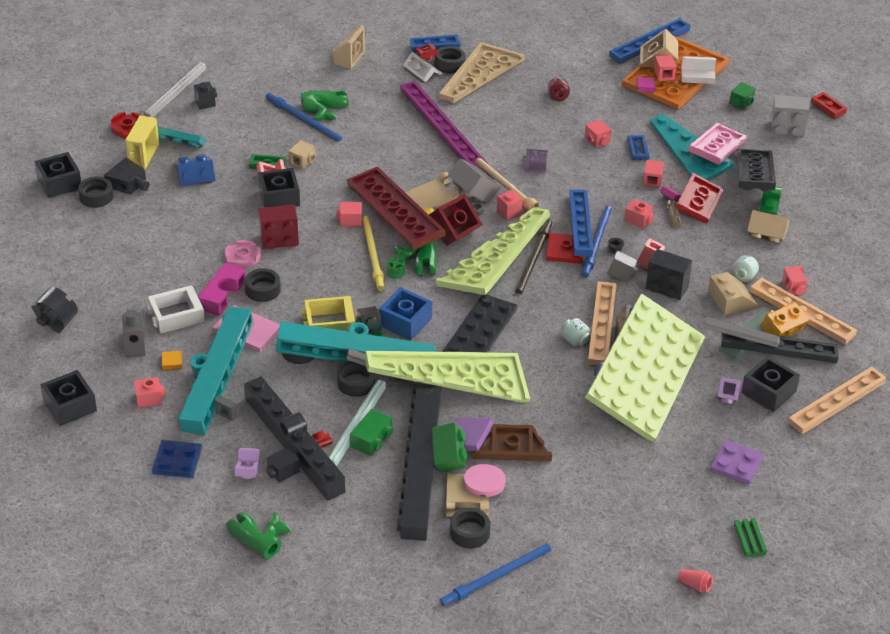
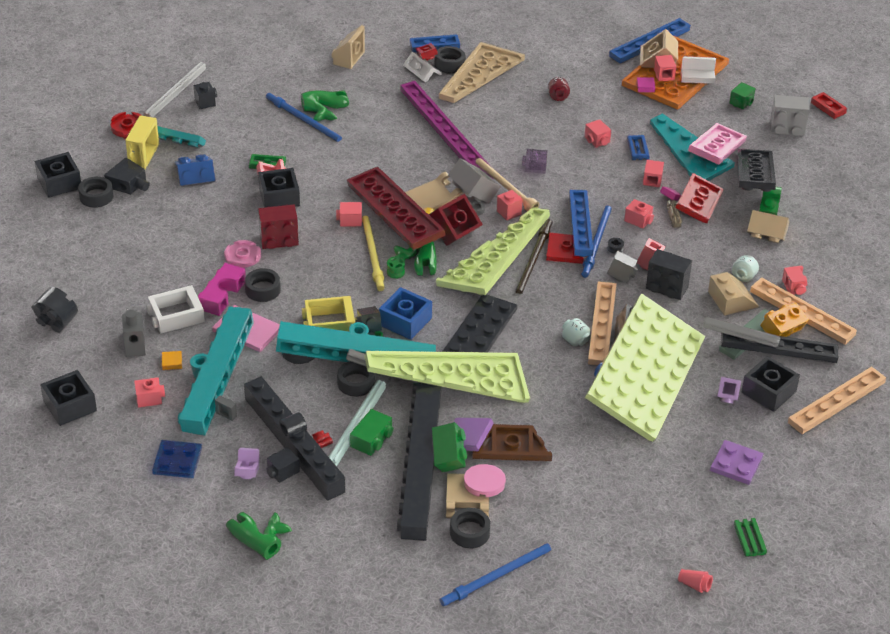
tan brick [288,140,316,169] -> none

